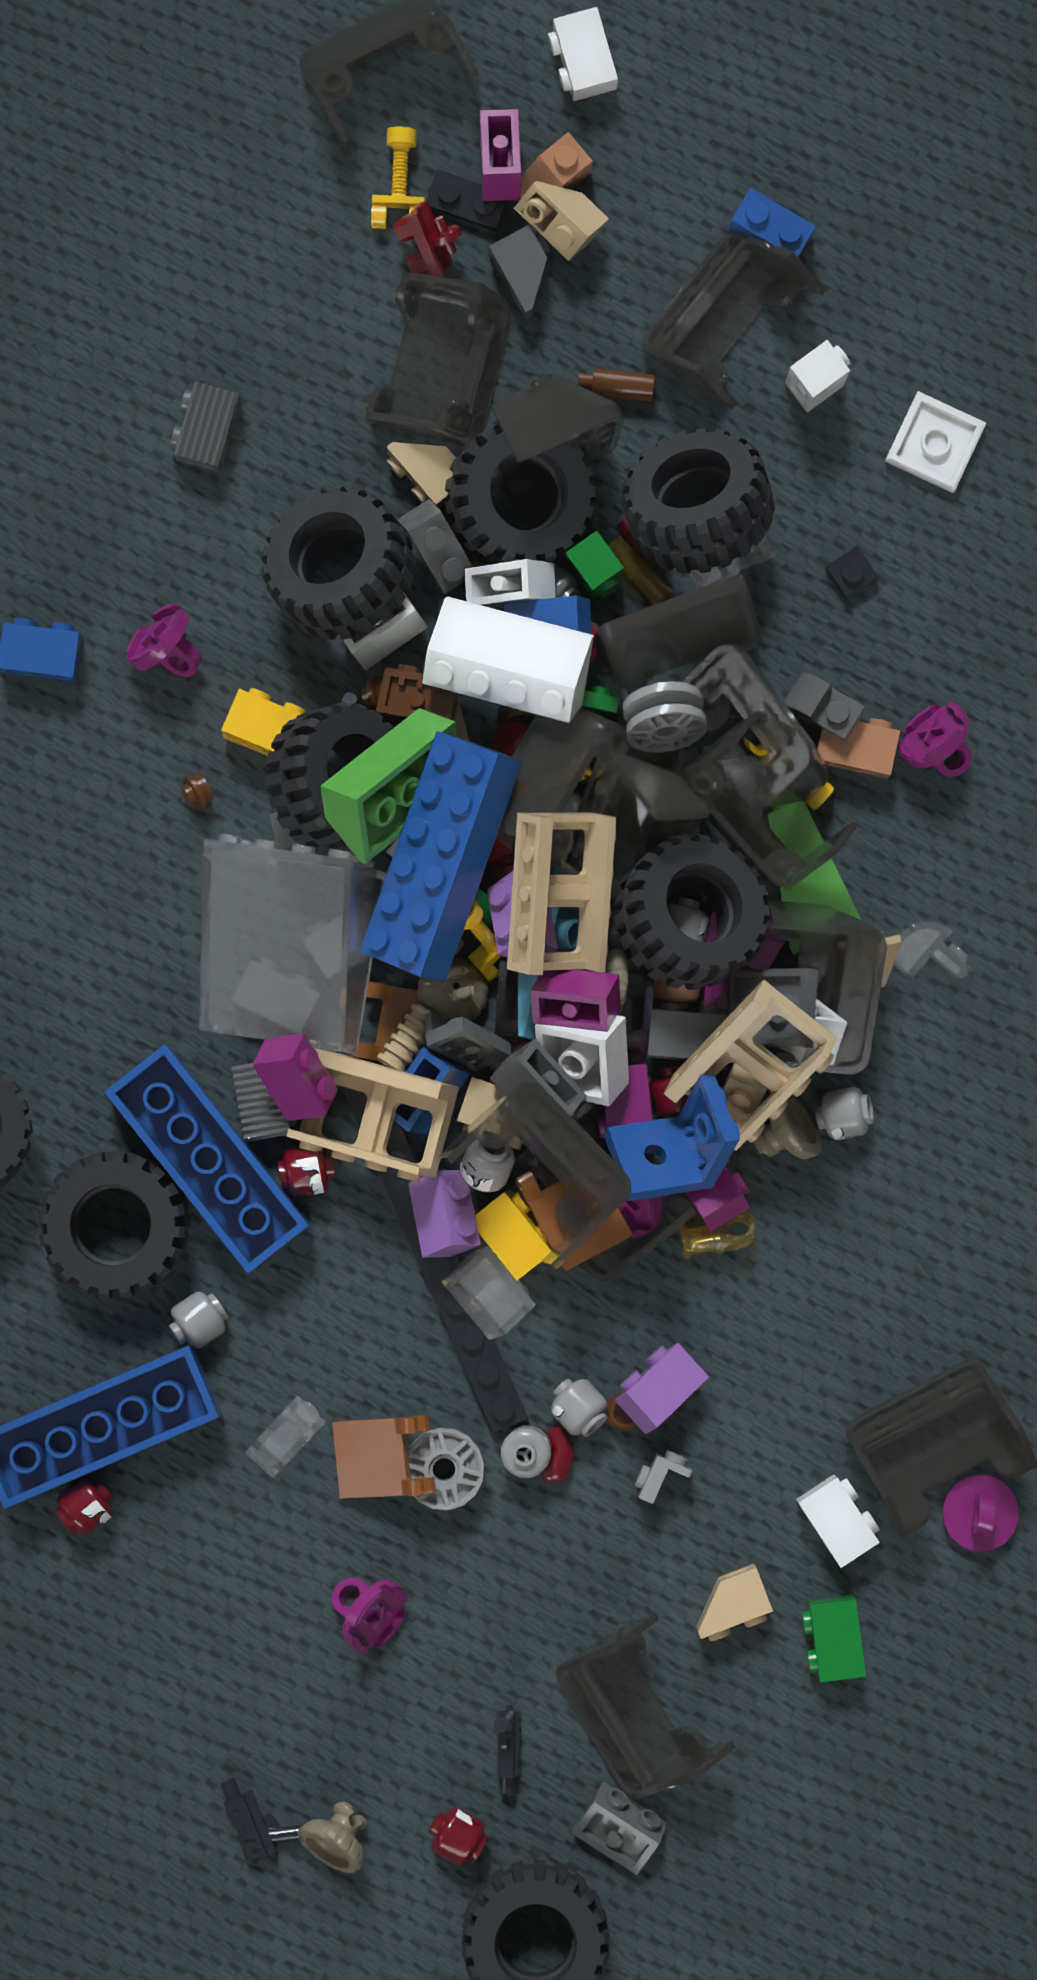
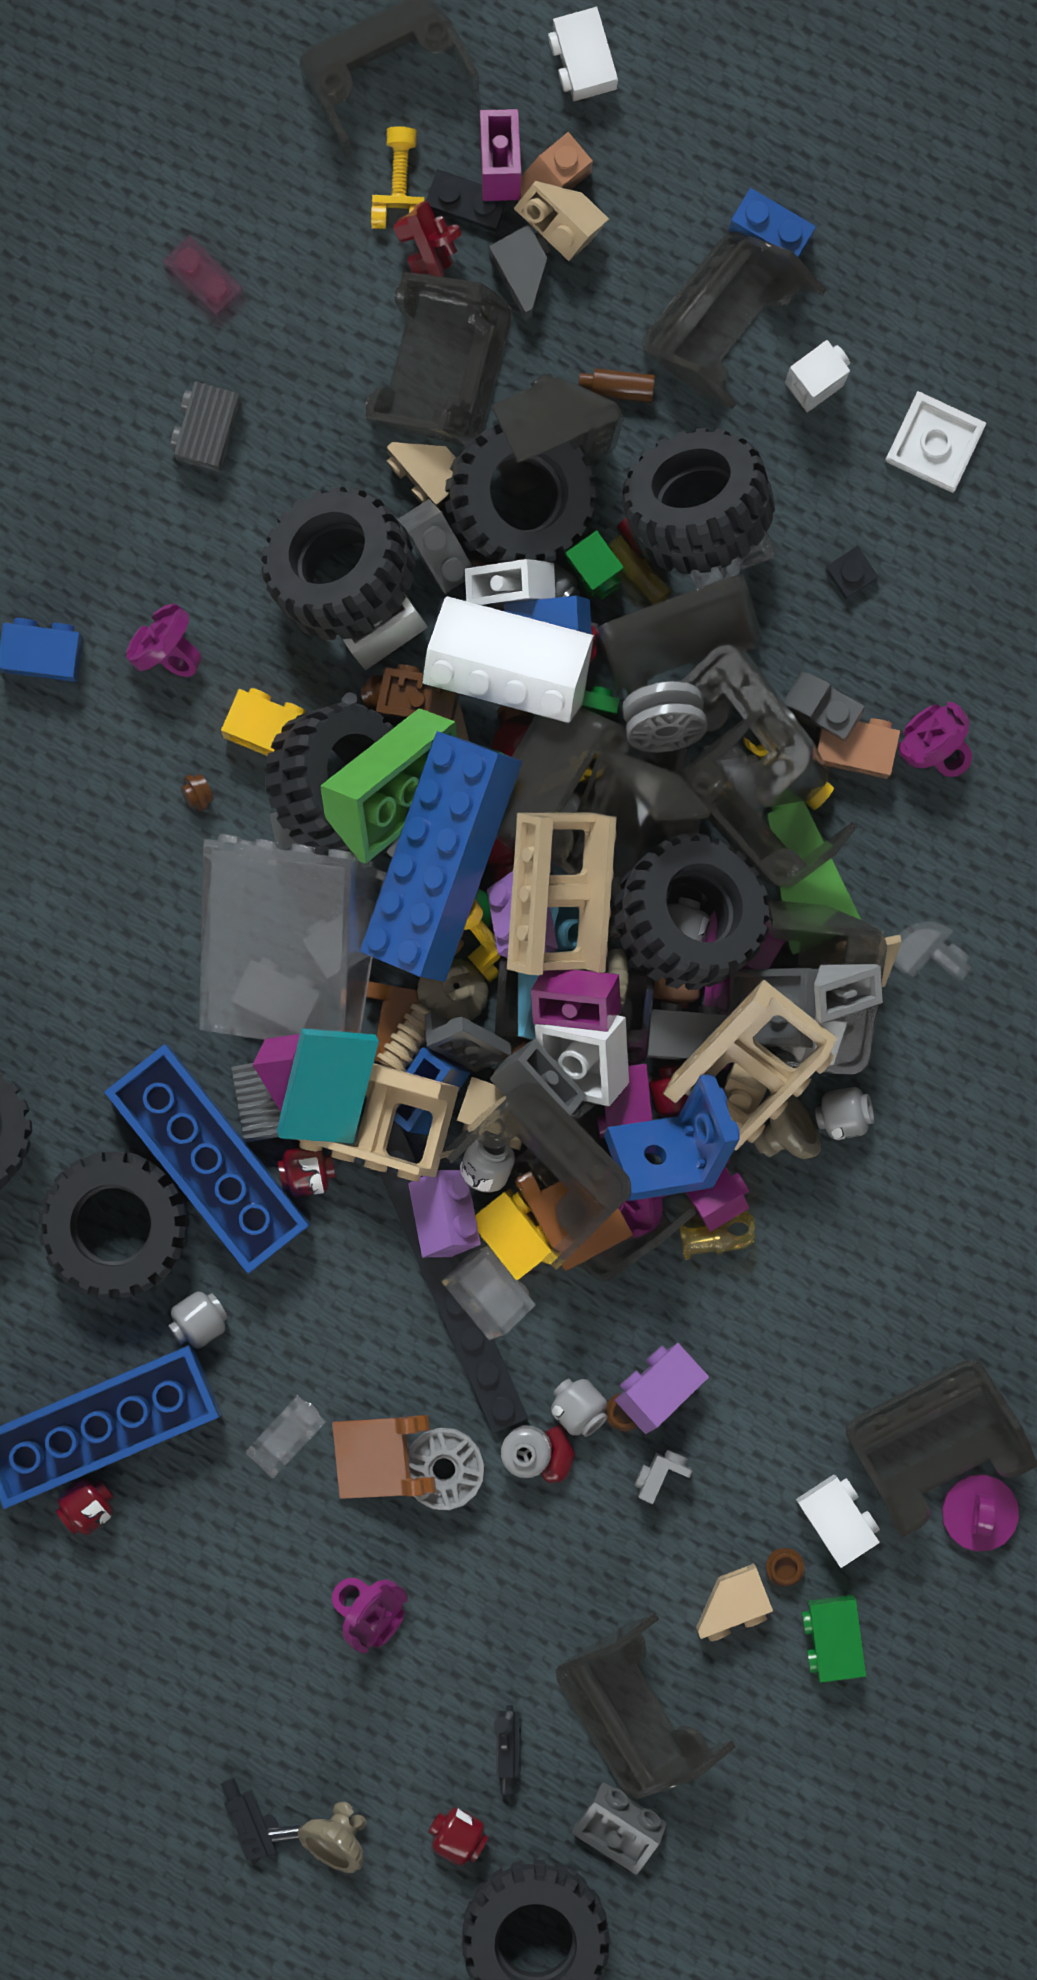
none -> clear pink plate [163,235,243,317]
none -> teal tile [276,1028,379,1144]
none -> reddish brown plate [766,1547,804,1587]
none -> light grey slope [814,964,883,1023]

